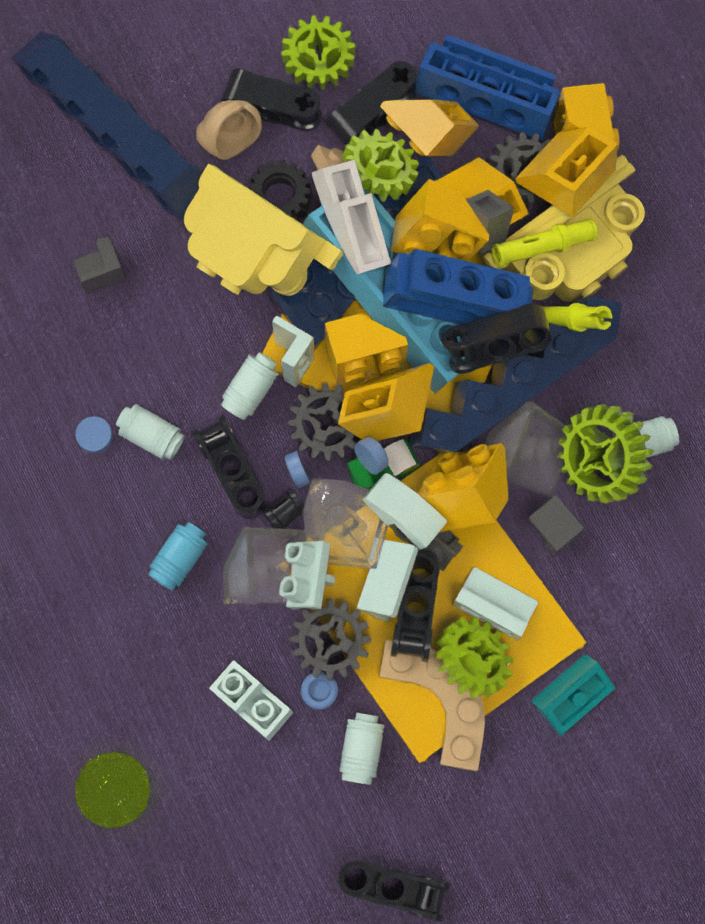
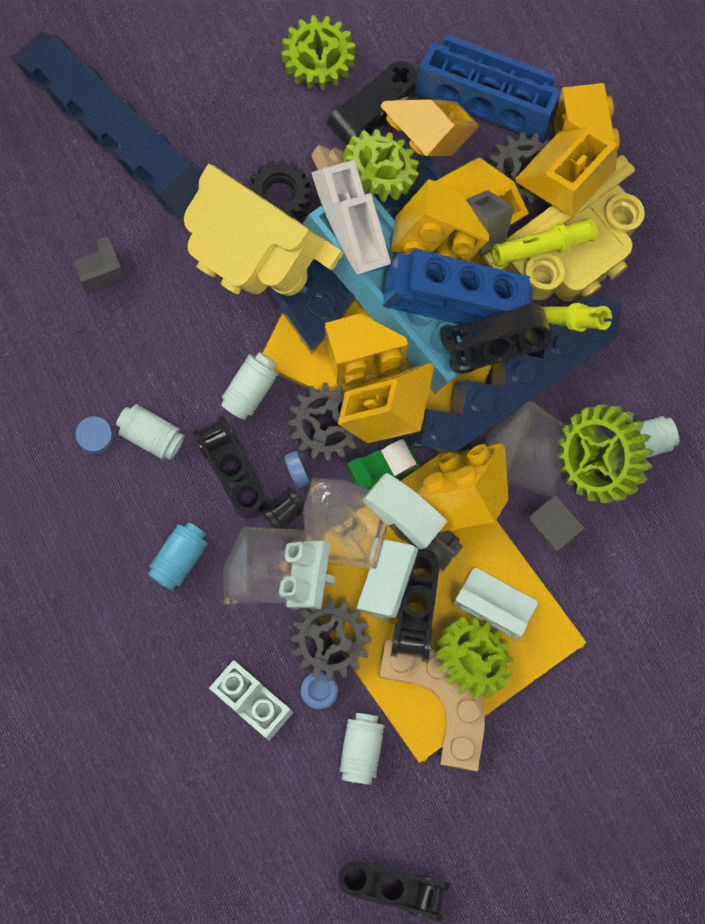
clear neon green tile [75,752,151,828] -> none
tan hair [196,100,263,160] -> none
black piece [221,68,322,131] -> none
light aqua panel [272,316,315,387] -> none
medium blue tile [354,437,388,475] -> none
teal slope [532,655,616,736] -> none

